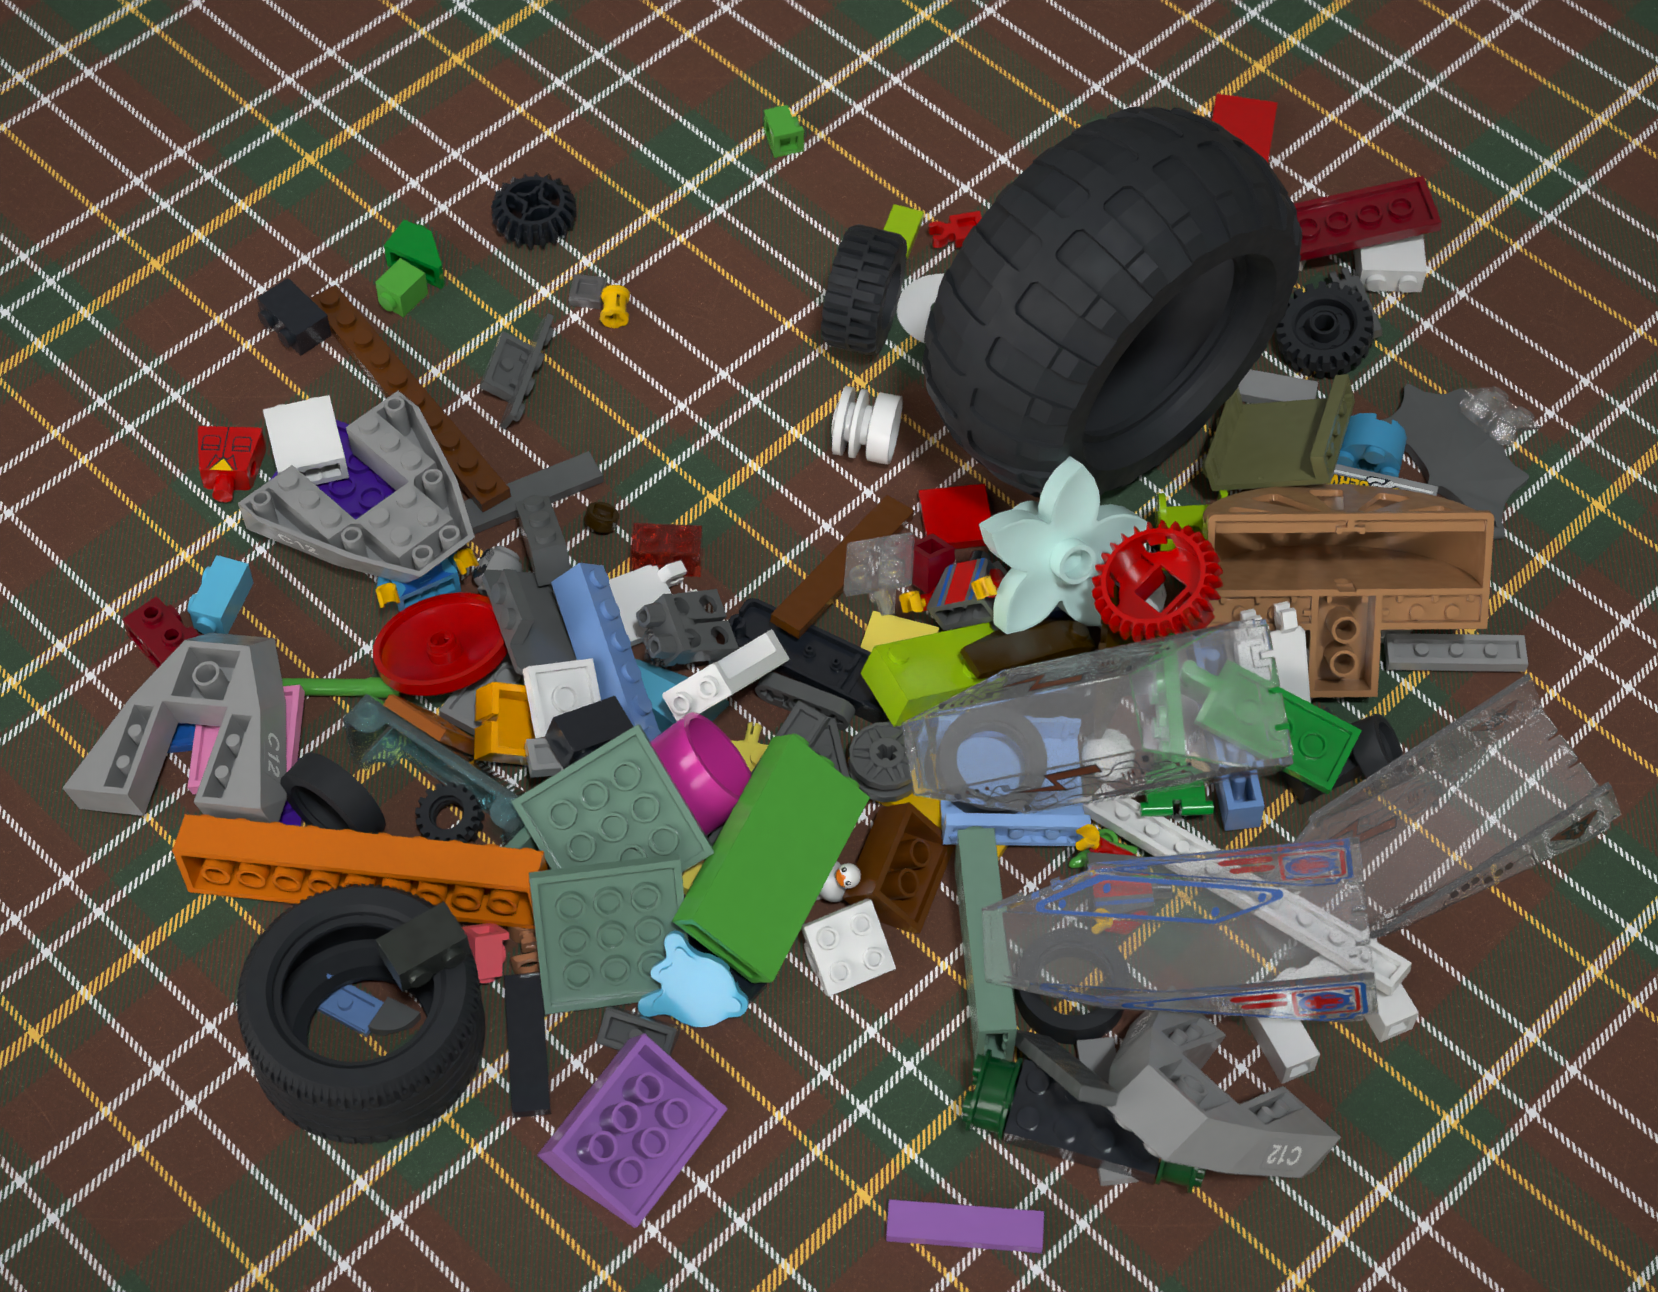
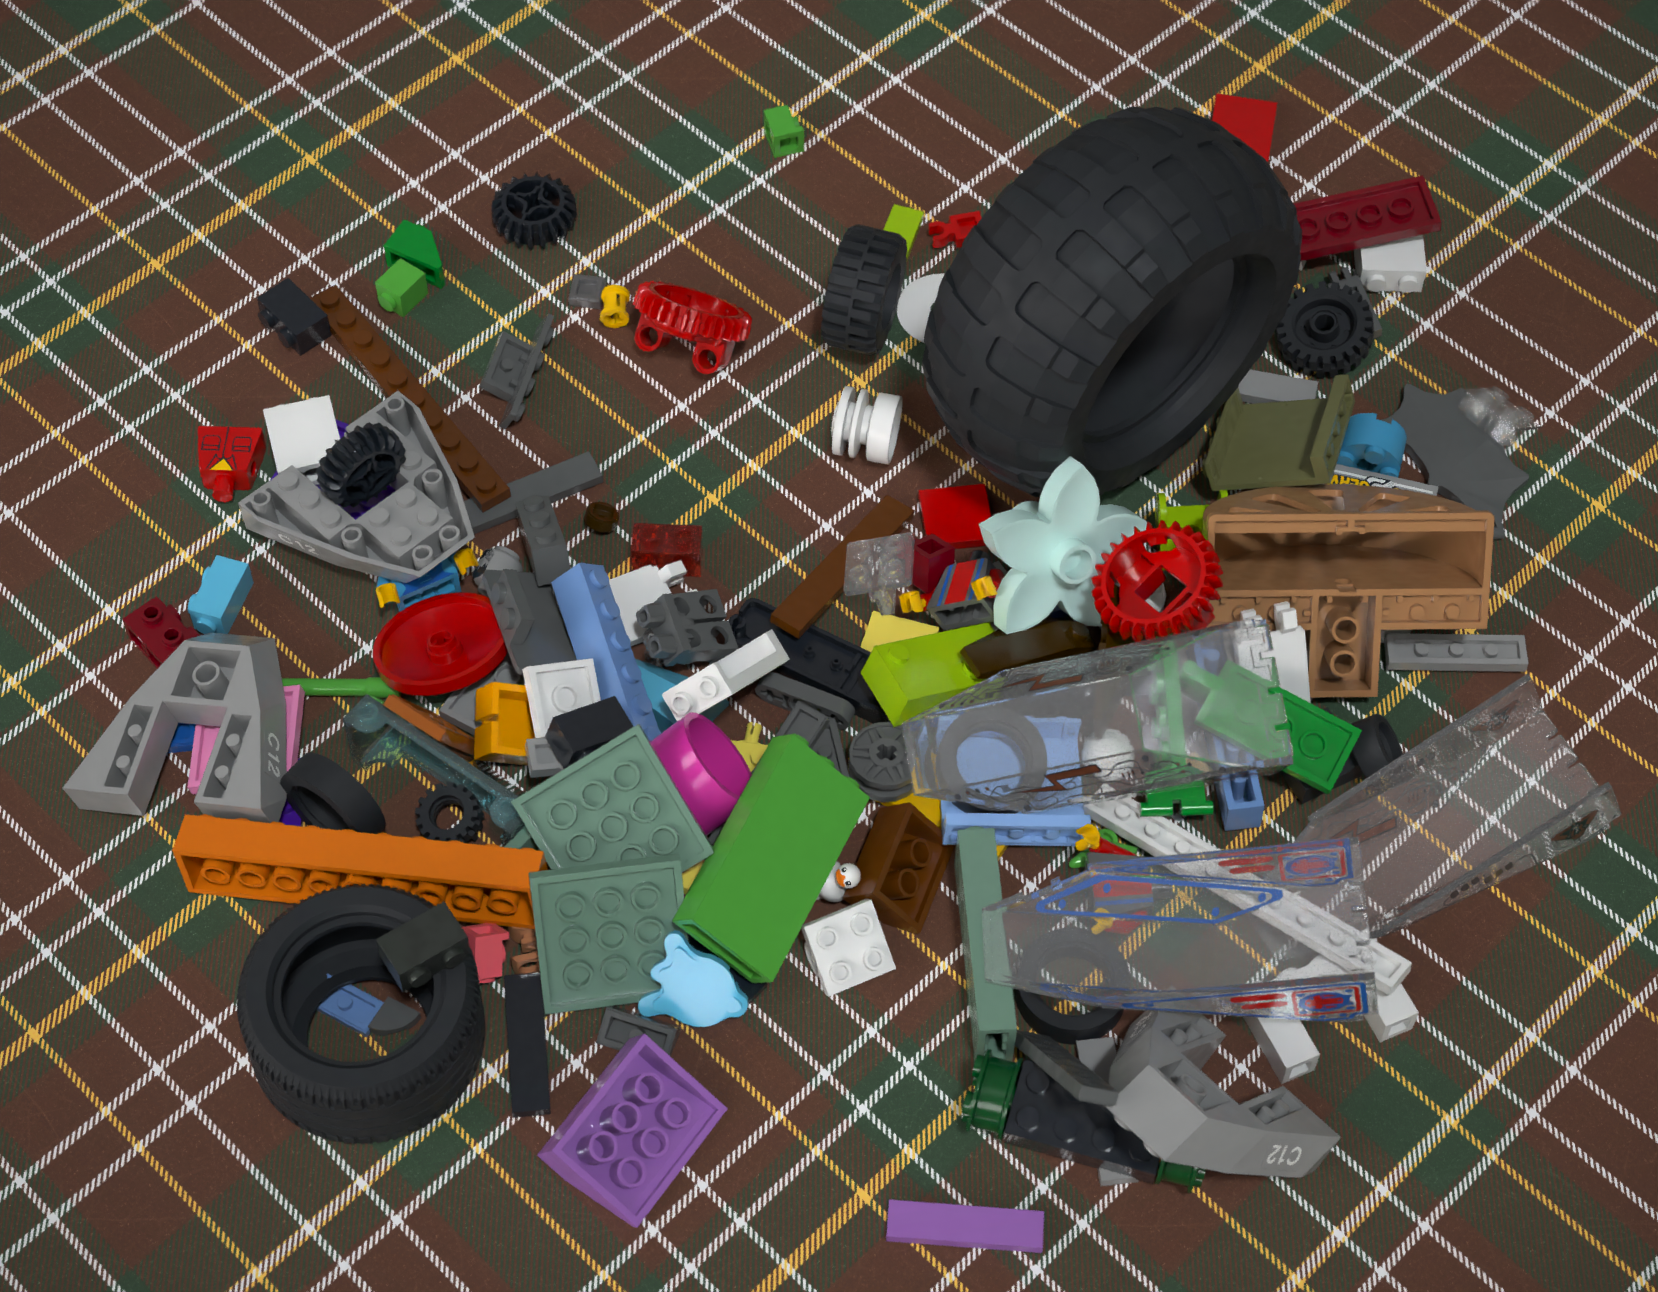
none -> black gear [316,422,406,508]
none -> red piece [633,281,752,374]

